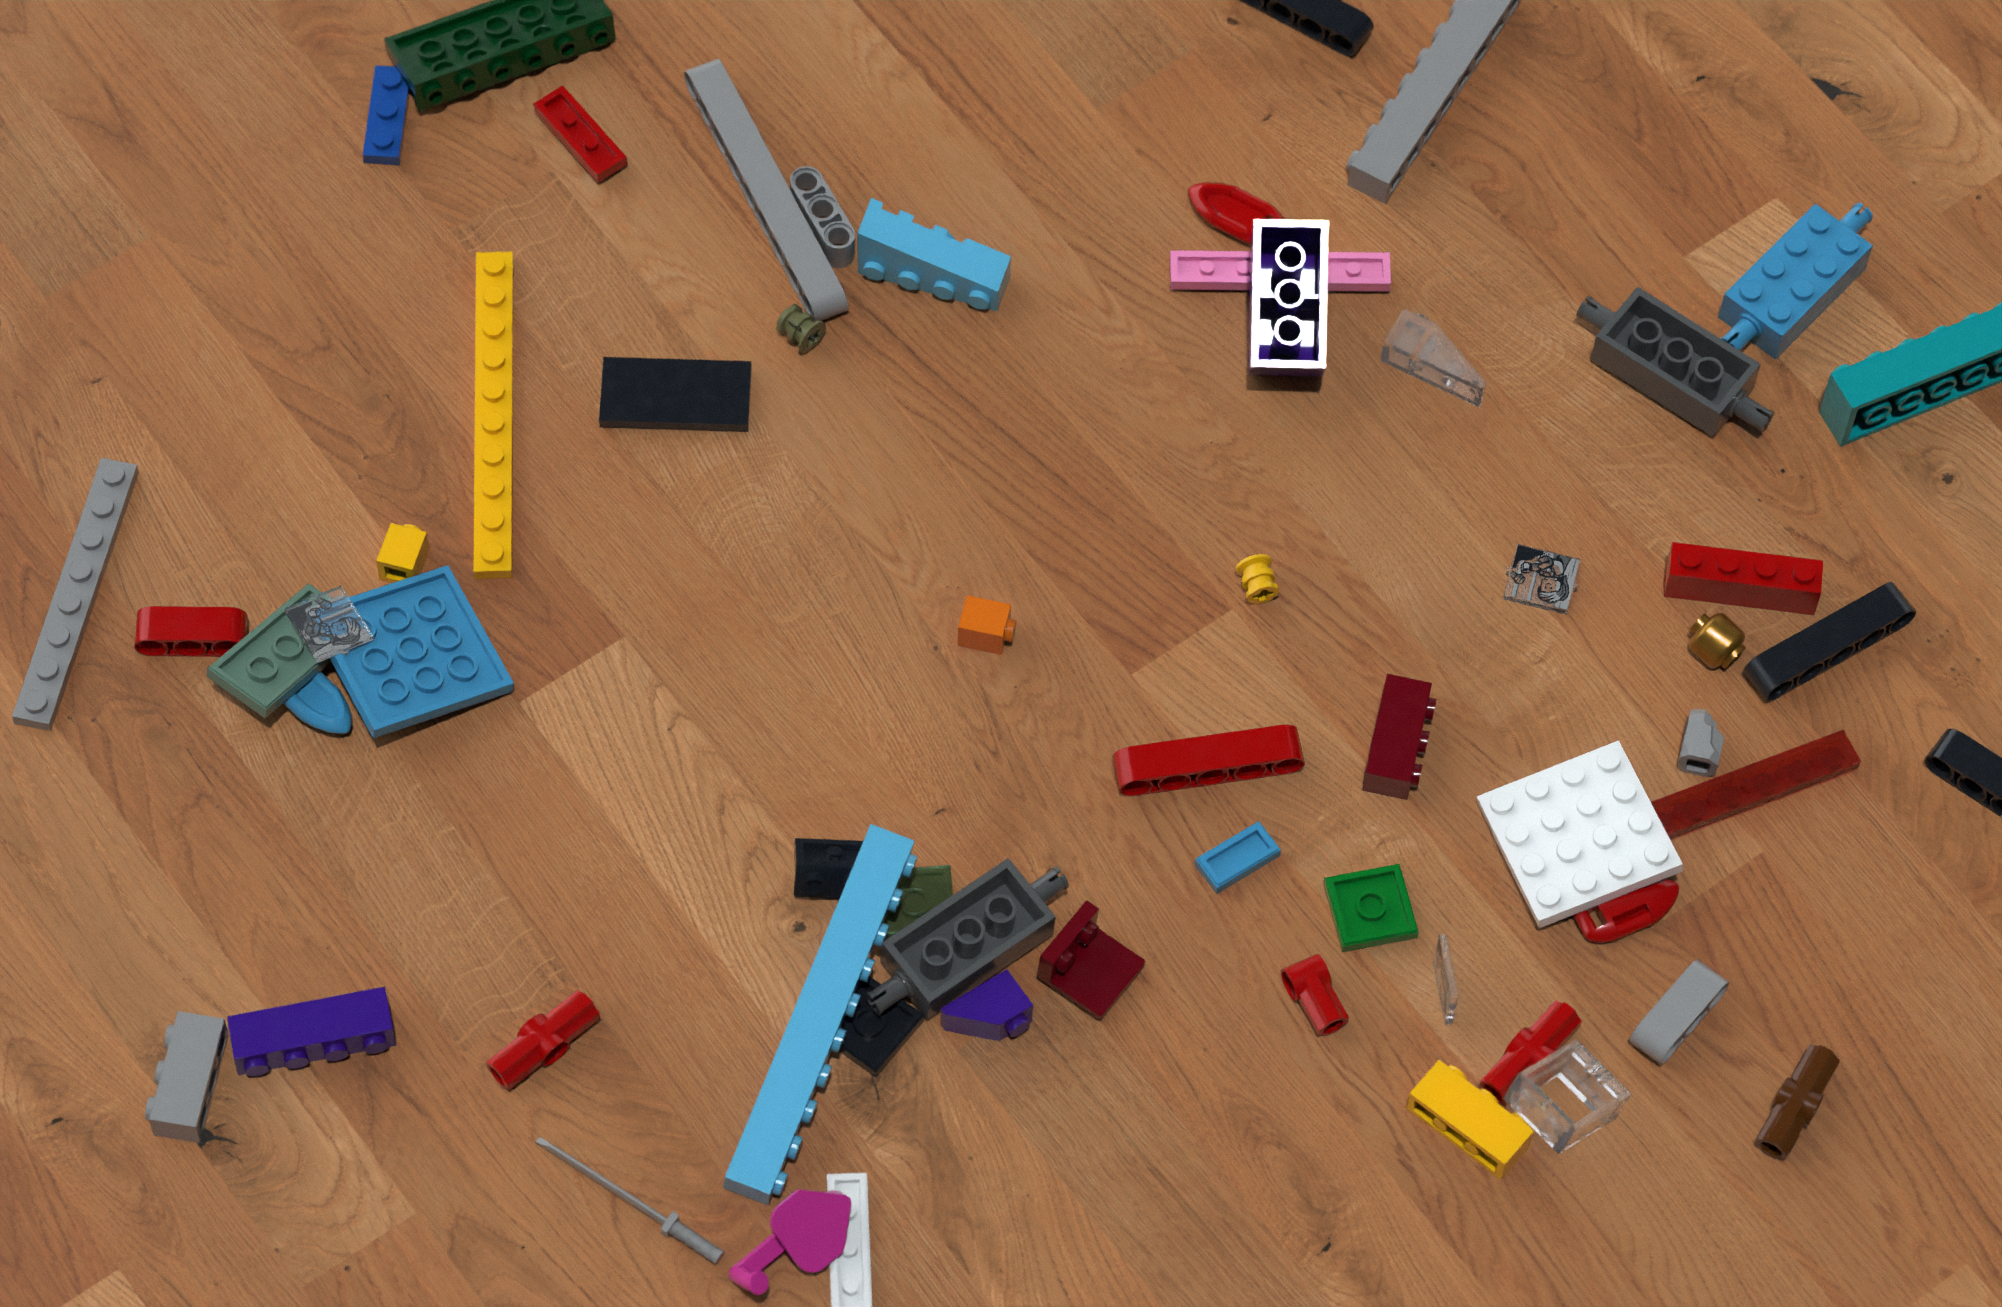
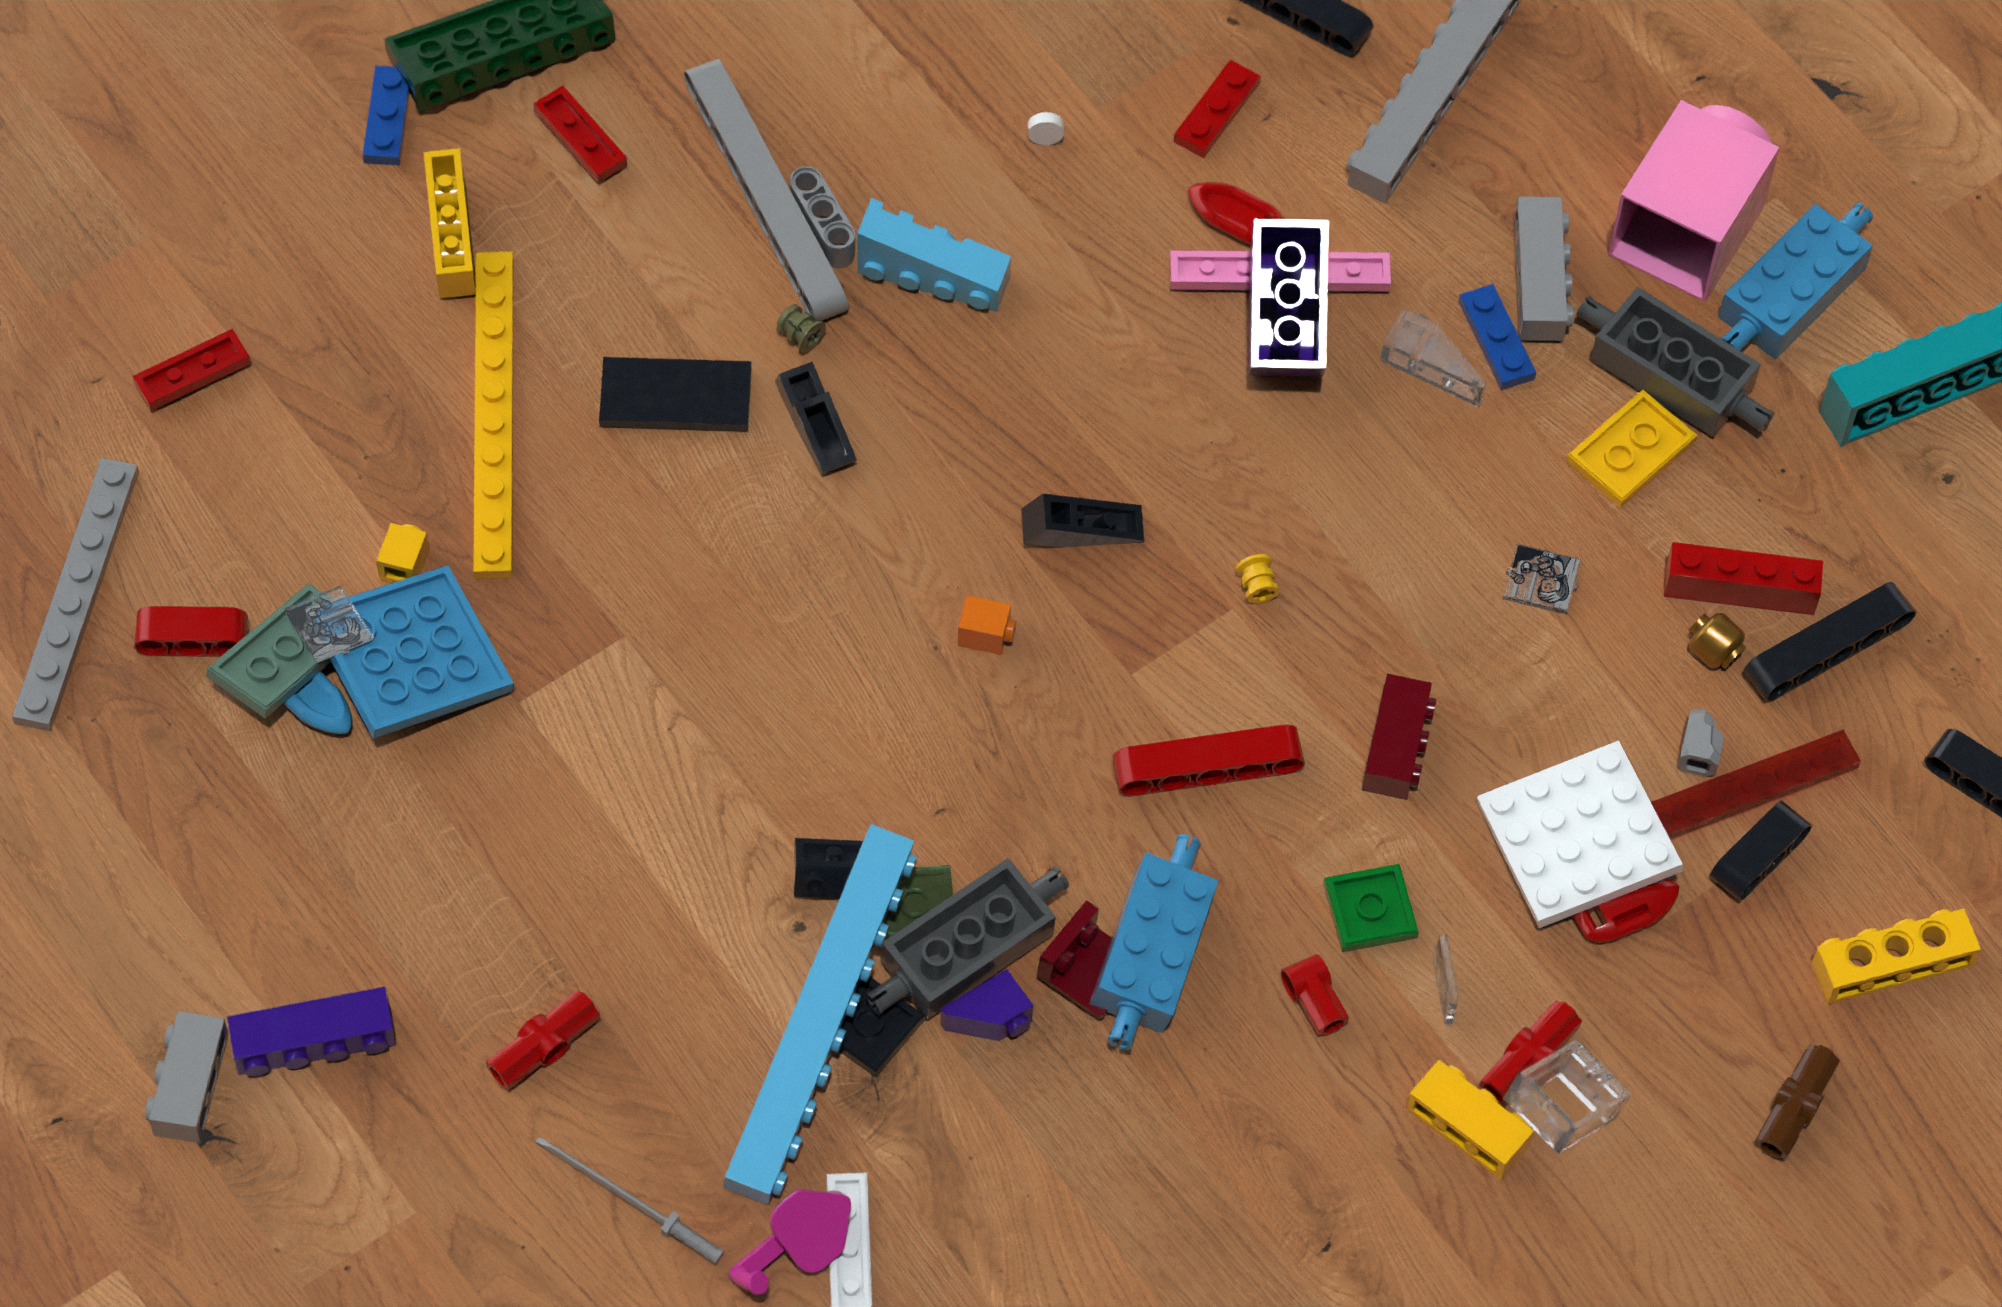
dark azure tile [1194,821,1281,894] -> none
light grey beam [1629,959,1729,1065] -> none
none -> red plate [132,328,251,411]
none -> yellow brick [423,148,476,298]
none -> black slope [775,361,857,474]
none -> black slope [1021,493,1144,548]
none -> white tile [1028,112,1064,145]
none -> dark azure brick [1089,834,1219,1050]
none -> red plate [1173,59,1261,158]
none -> blue plate [1458,284,1536,390]
none -> light grey brick [1514,197,1573,341]
none -> yellow tile [1566,389,1698,508]
none -> bright pink container [1608,100,1780,302]
none -> black beam [1710,800,1812,901]
none -> yellow brick [1811,908,1981,1004]

